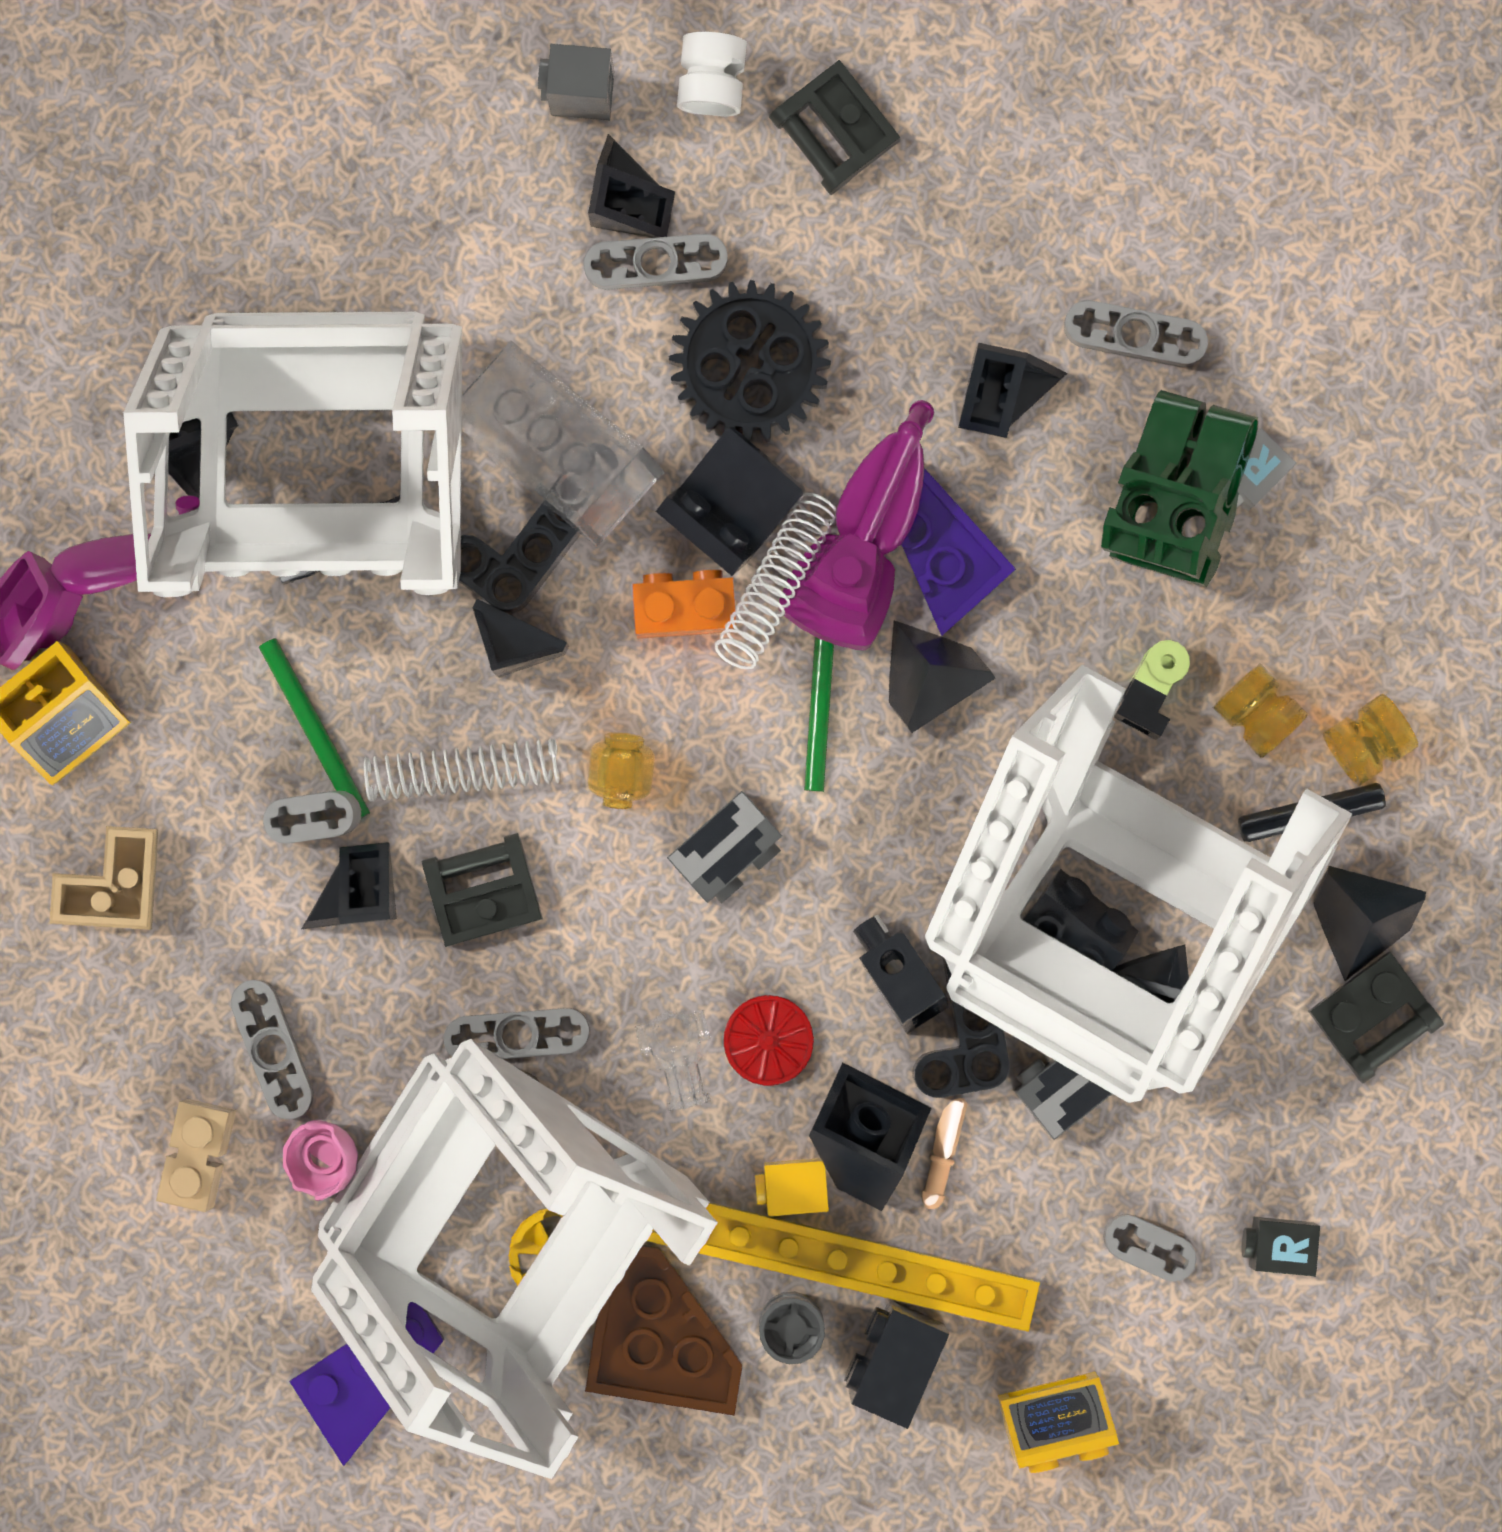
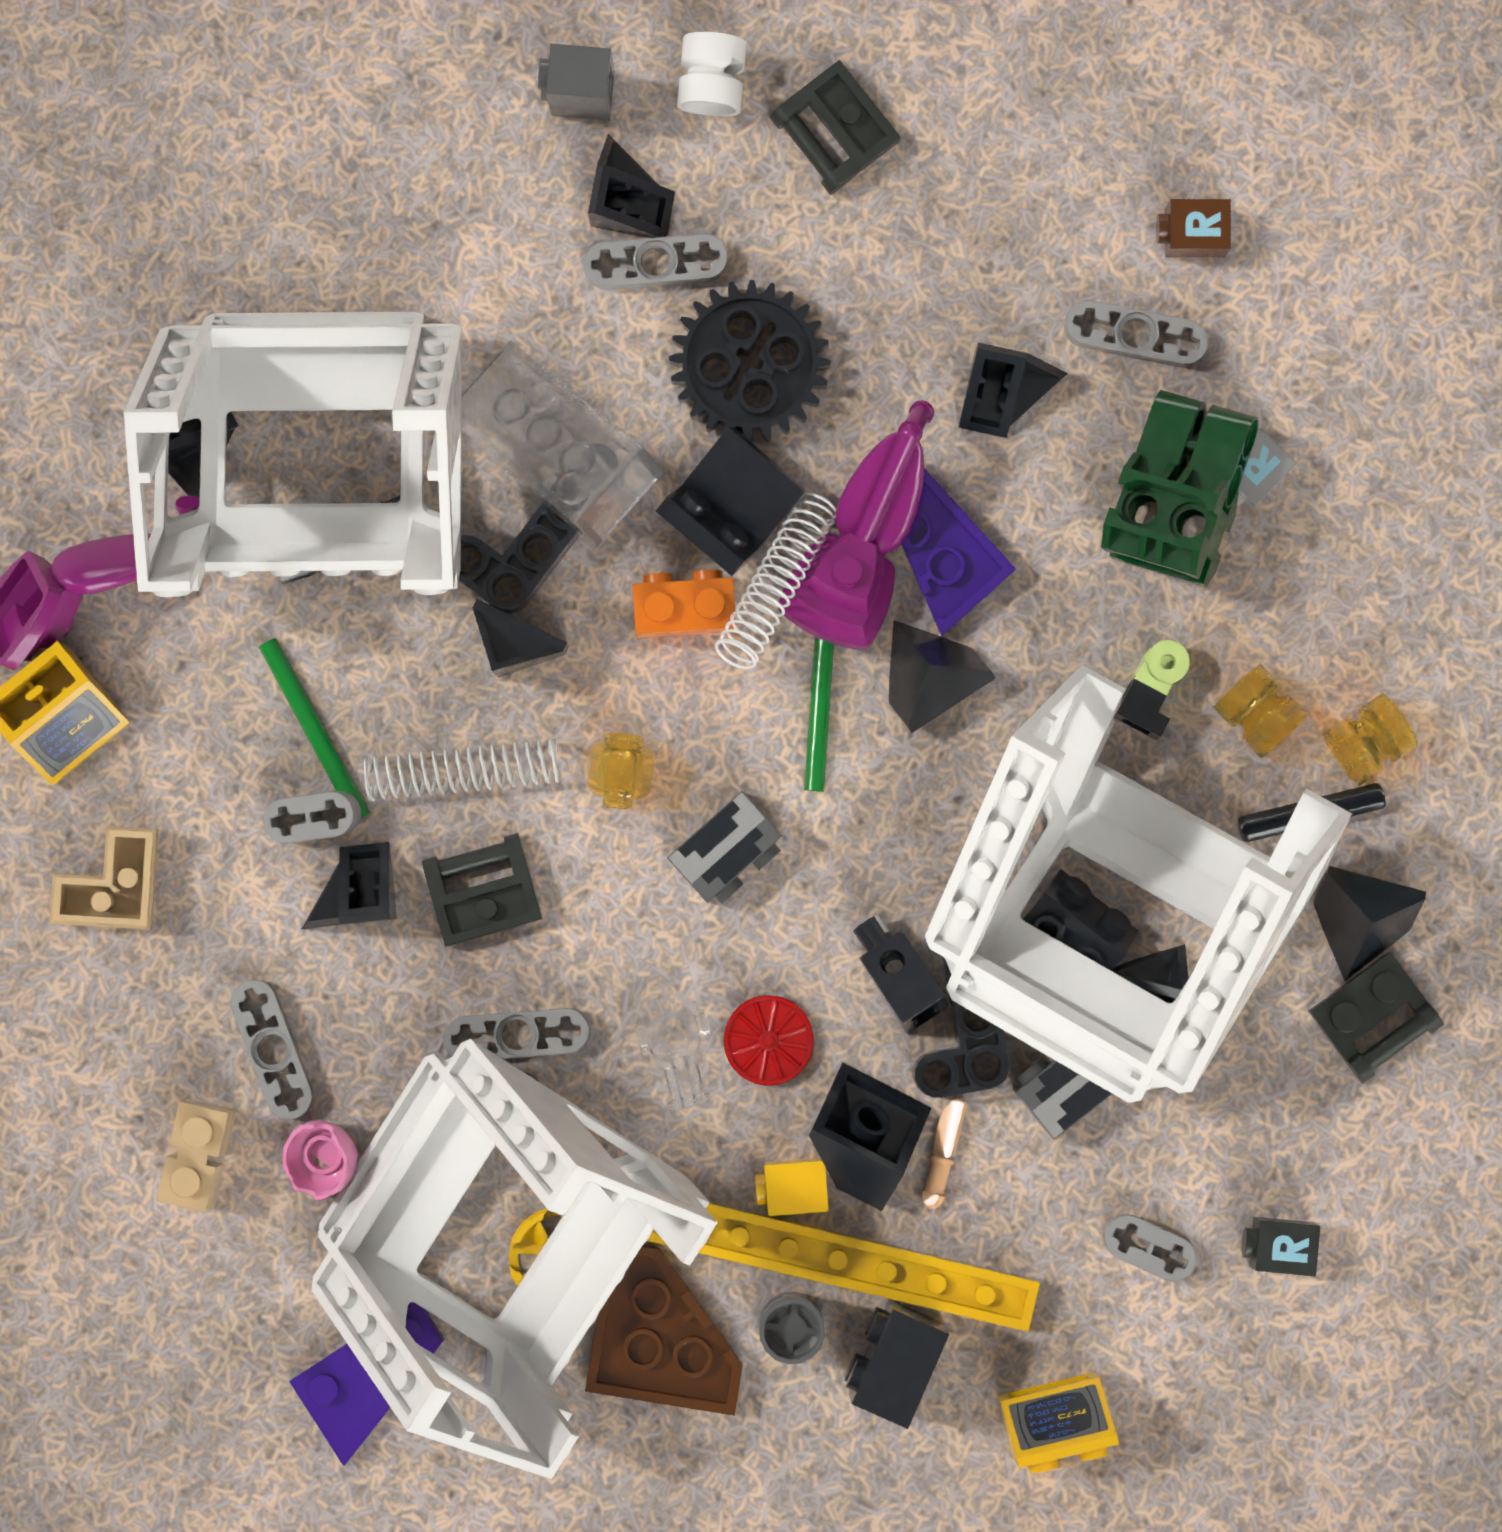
none -> reddish brown brick [1156,199,1231,258]

